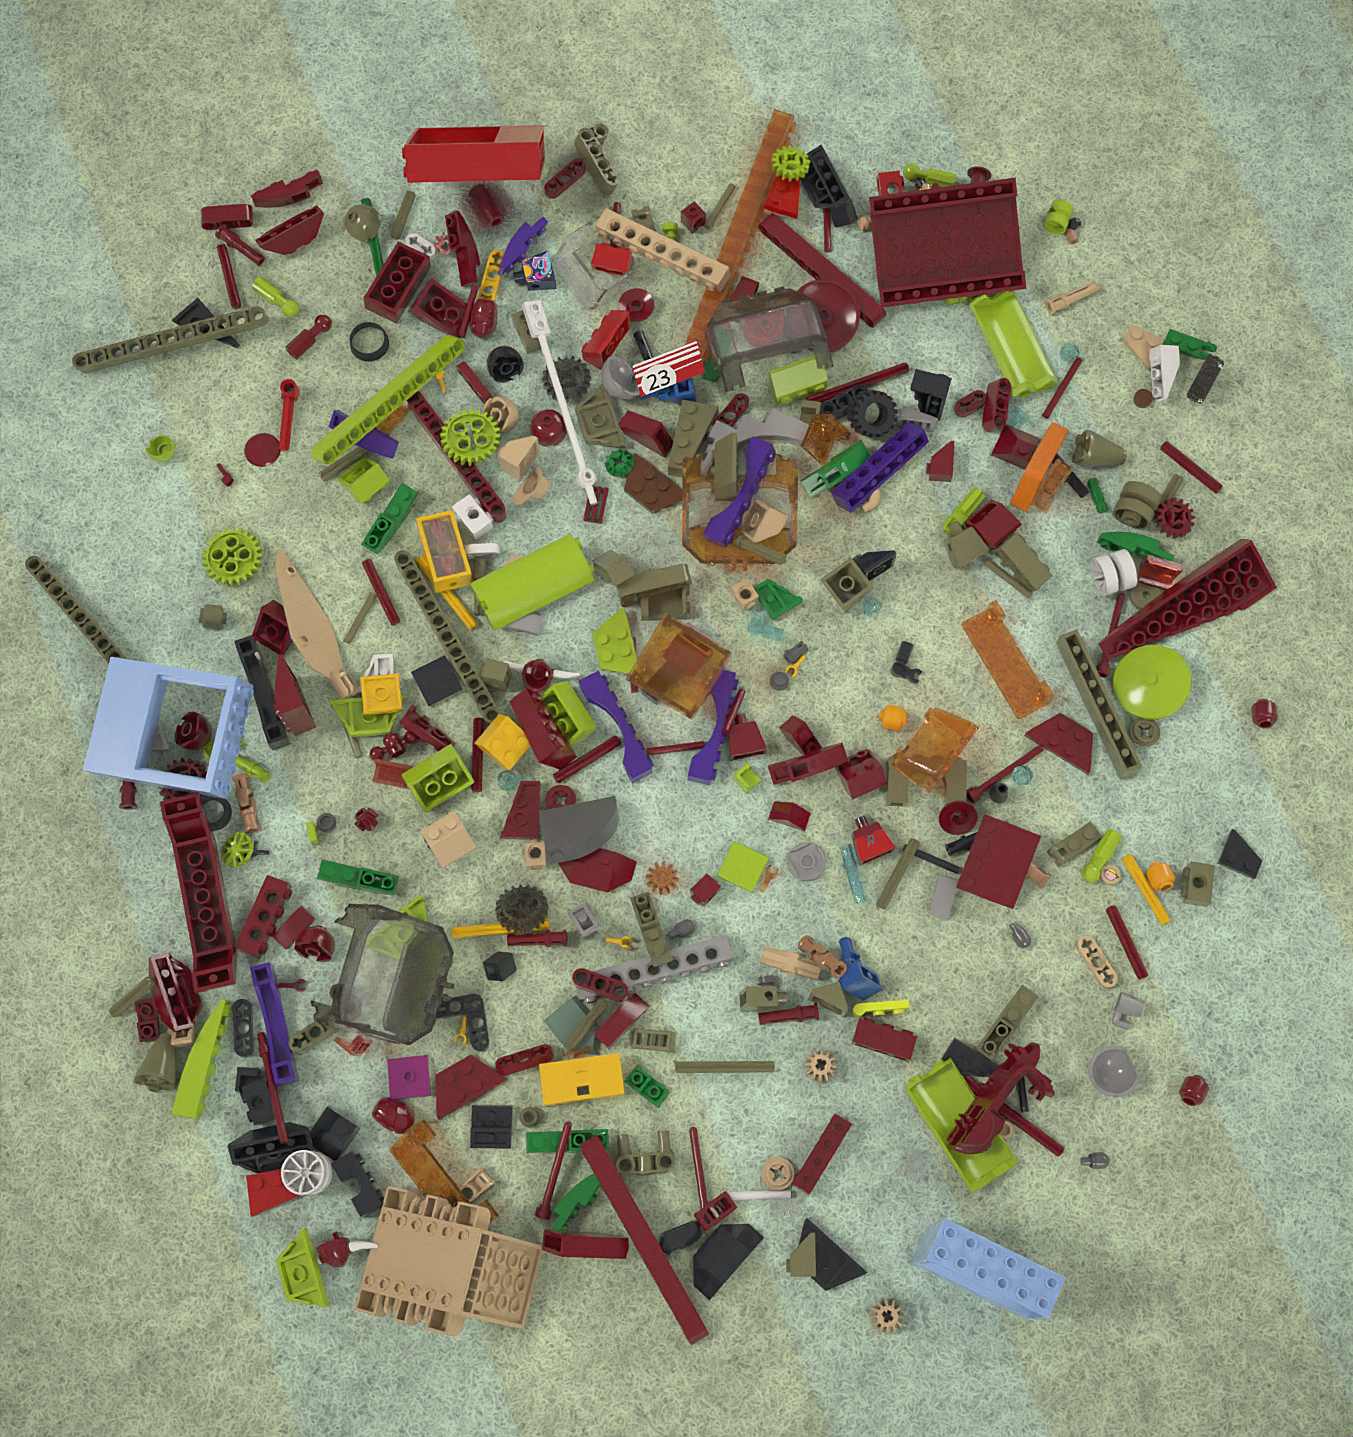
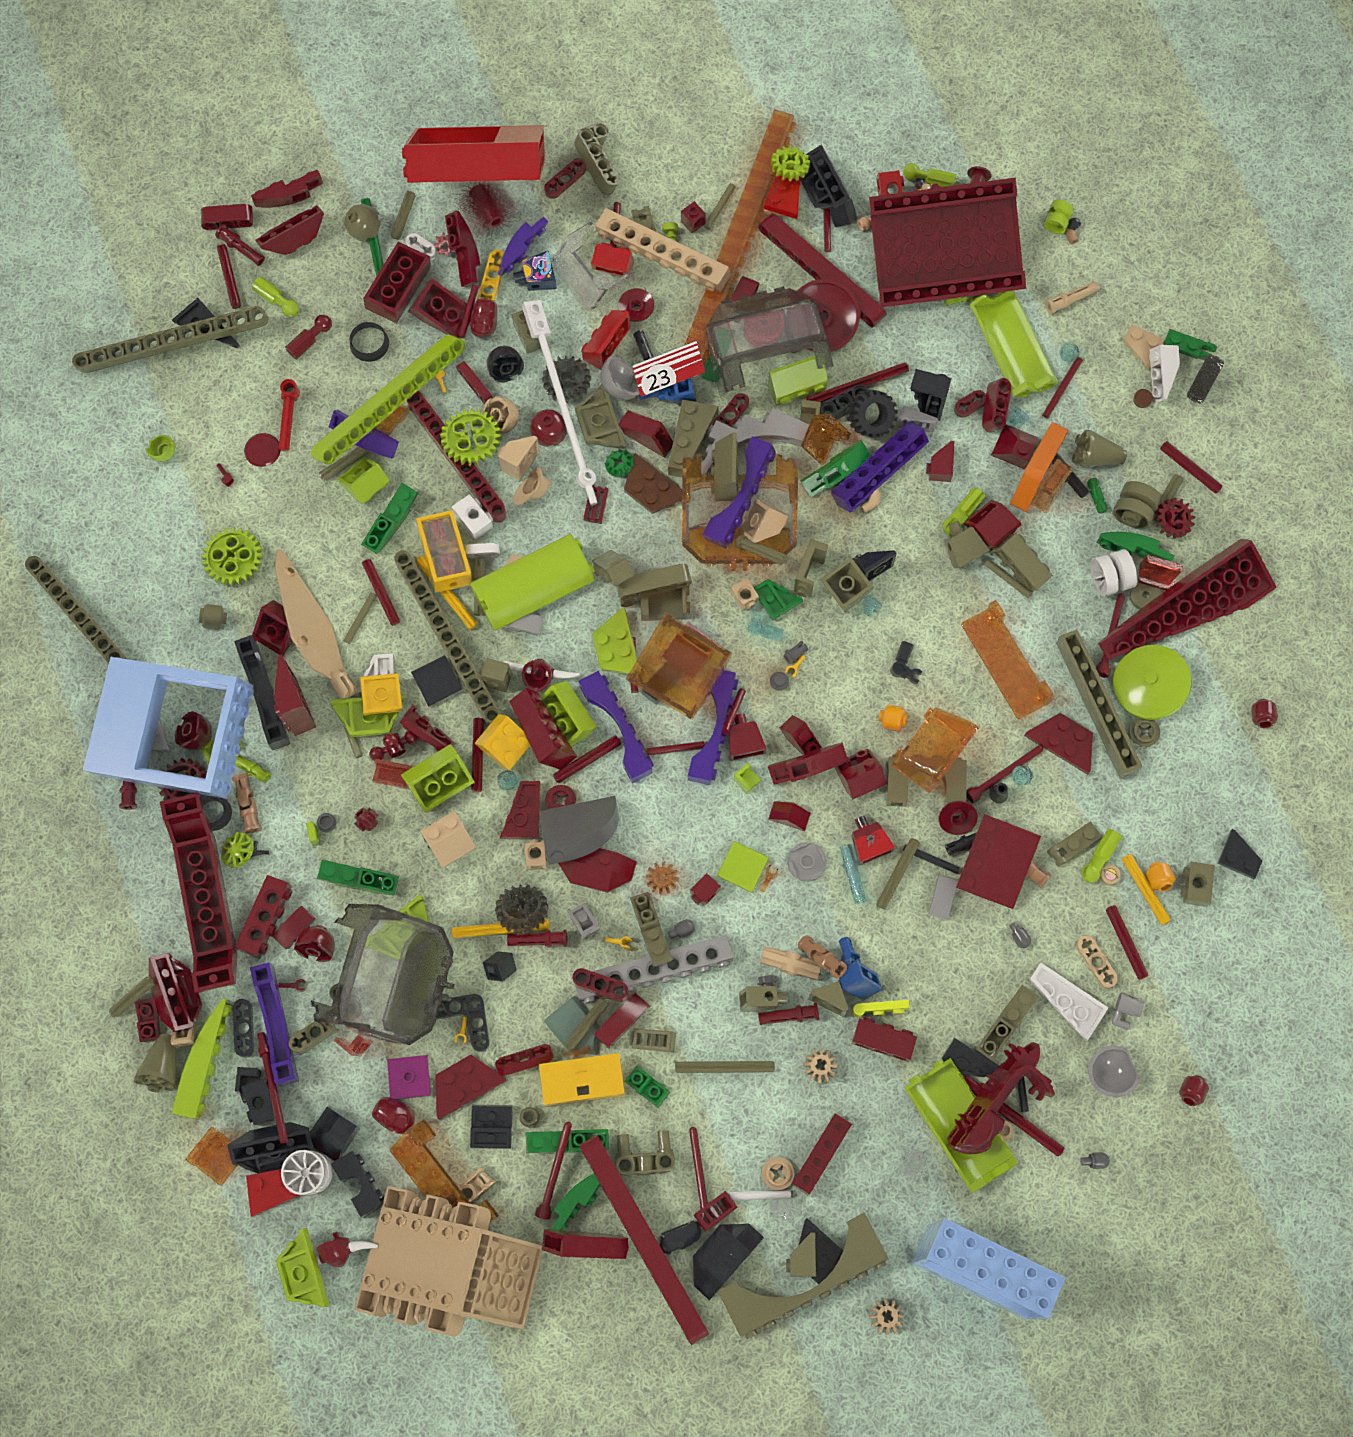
none -> clear orange bracket [185,1126,237,1186]
none -> olive arch [718,1212,889,1339]
none -> olive panel [794,539,828,597]
none -> white wing [1029,963,1108,1042]

